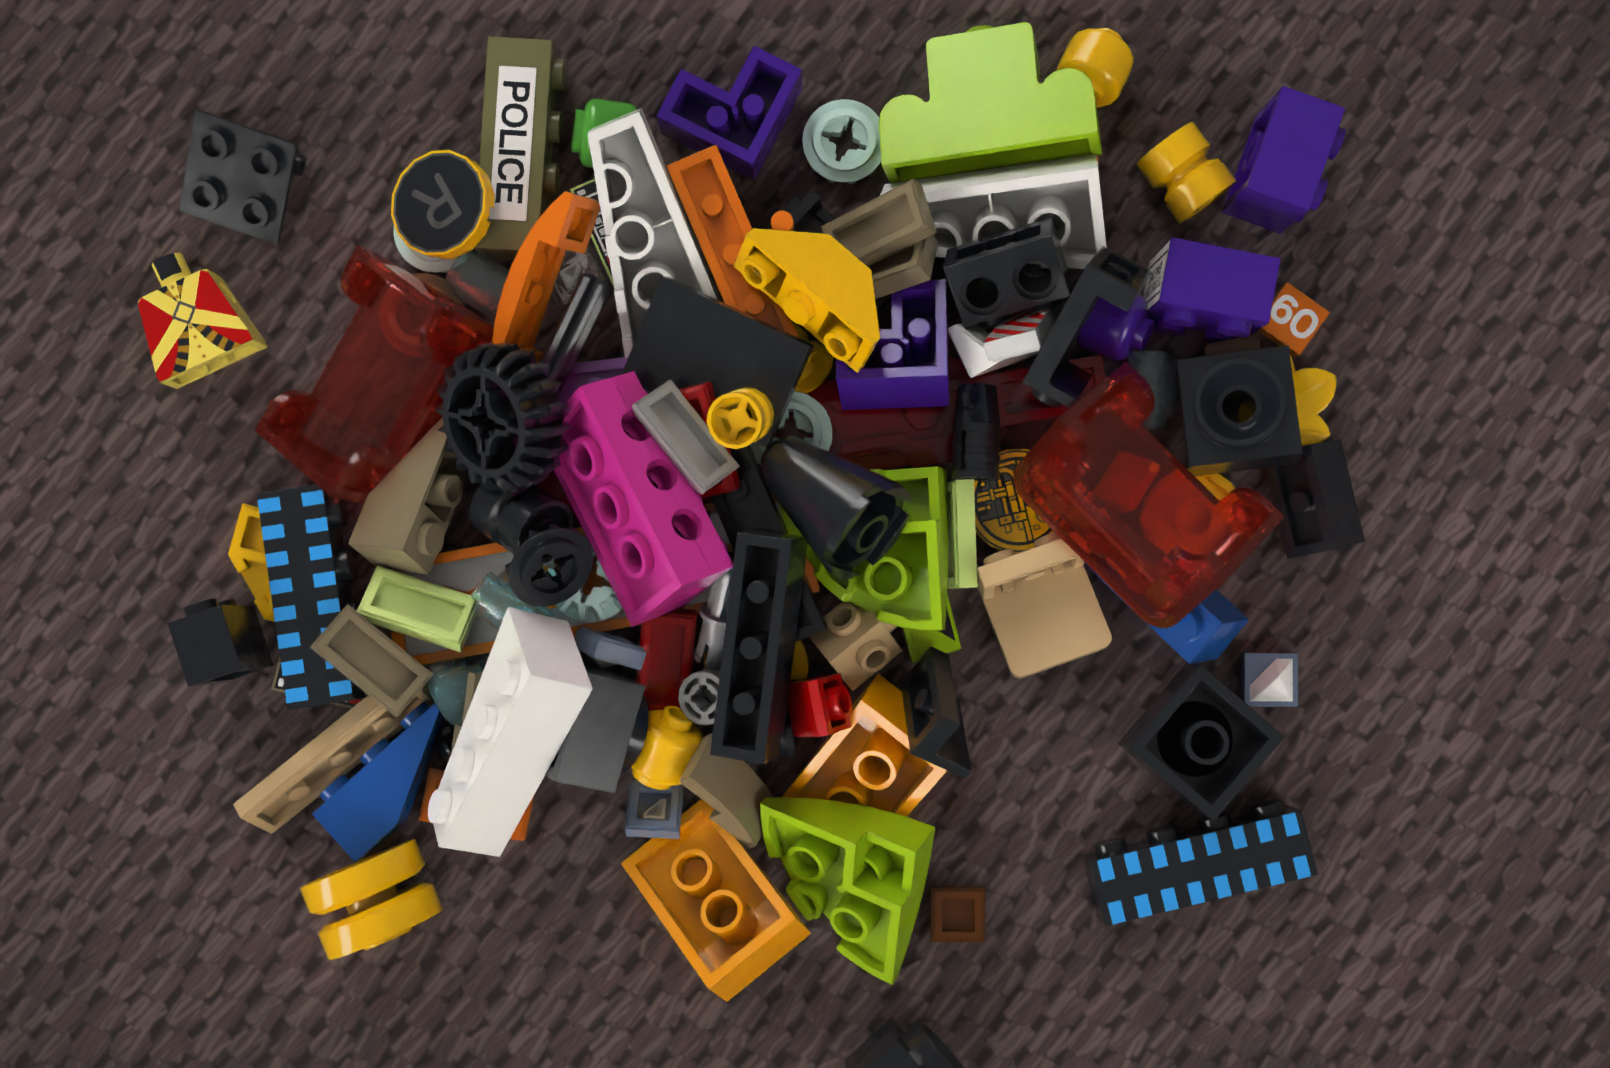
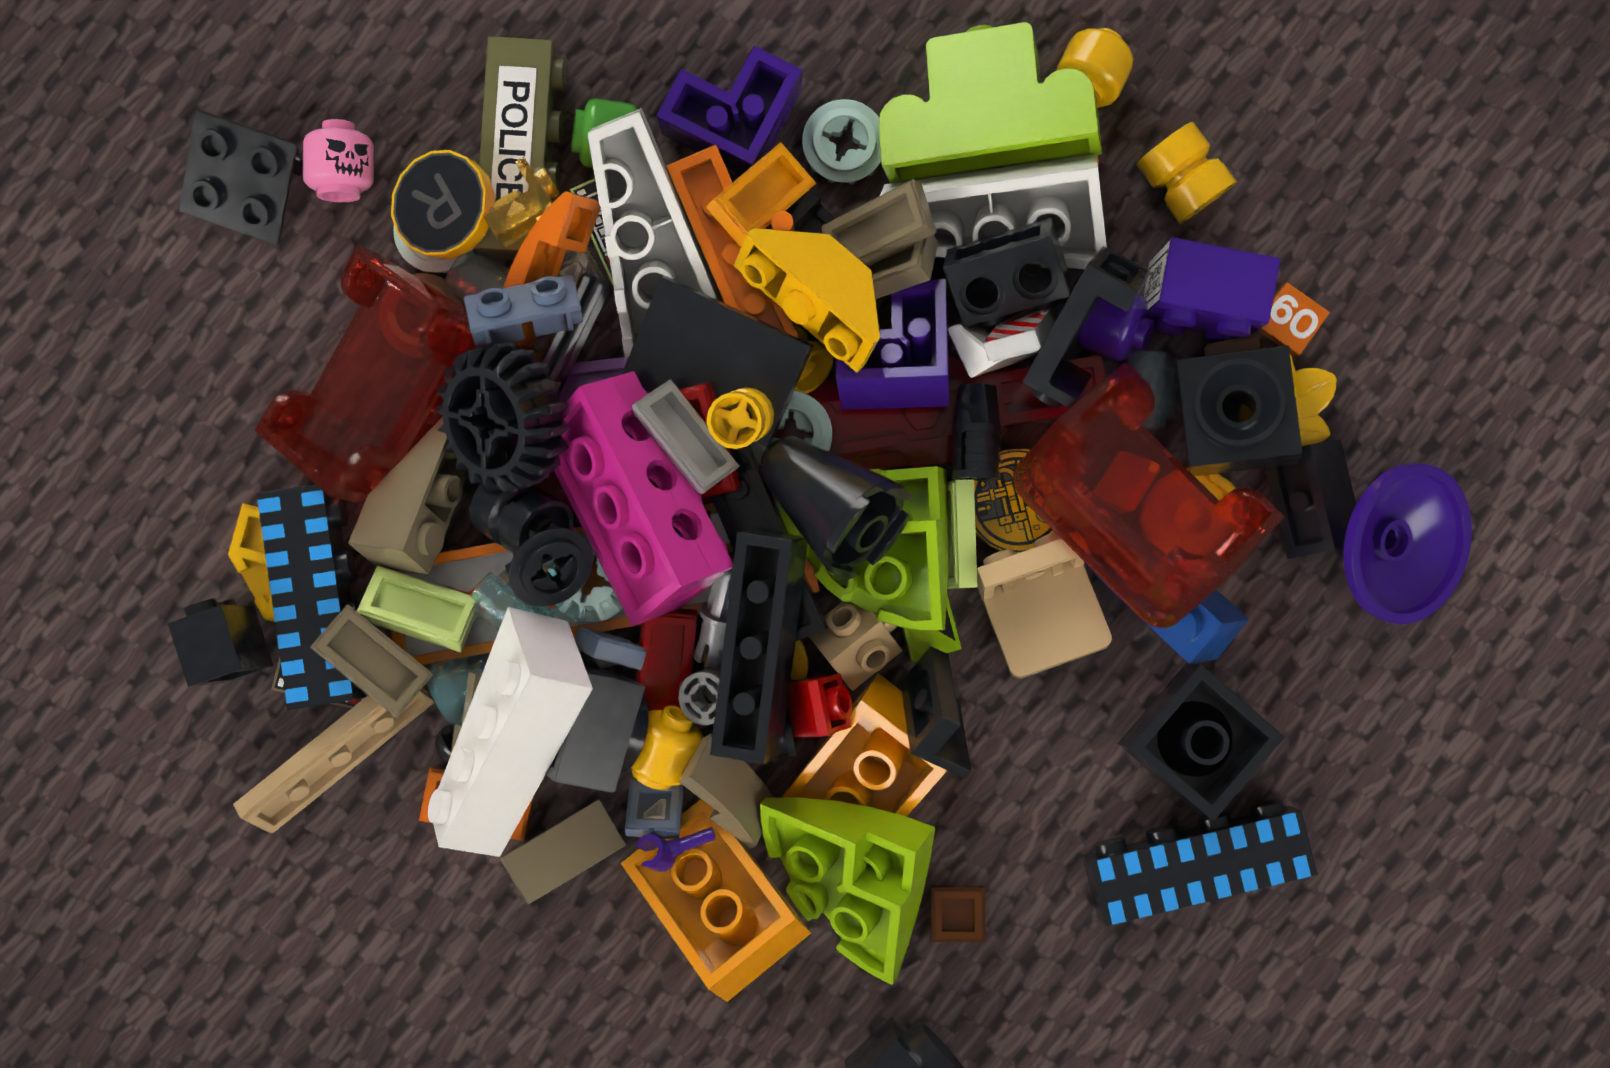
torso [138,253,268,389] -> none
yellow wheel [300,839,443,960] -> none
blue slope [312,701,449,863] -> none
dark purple brick [1221,86,1346,234] -> none
tile [1240,653,1298,707] -> none
none -> bright pink head [303,119,374,202]
none -> sand blue hinge [464,274,583,345]
none -> clear yellow bracket [484,156,560,248]
none -> dark tan slope [499,799,626,905]
none -> dark purple hand [636,827,716,872]
none -> light orange tile [706,142,816,247]
none -> dark purple dish [1343,463,1472,624]

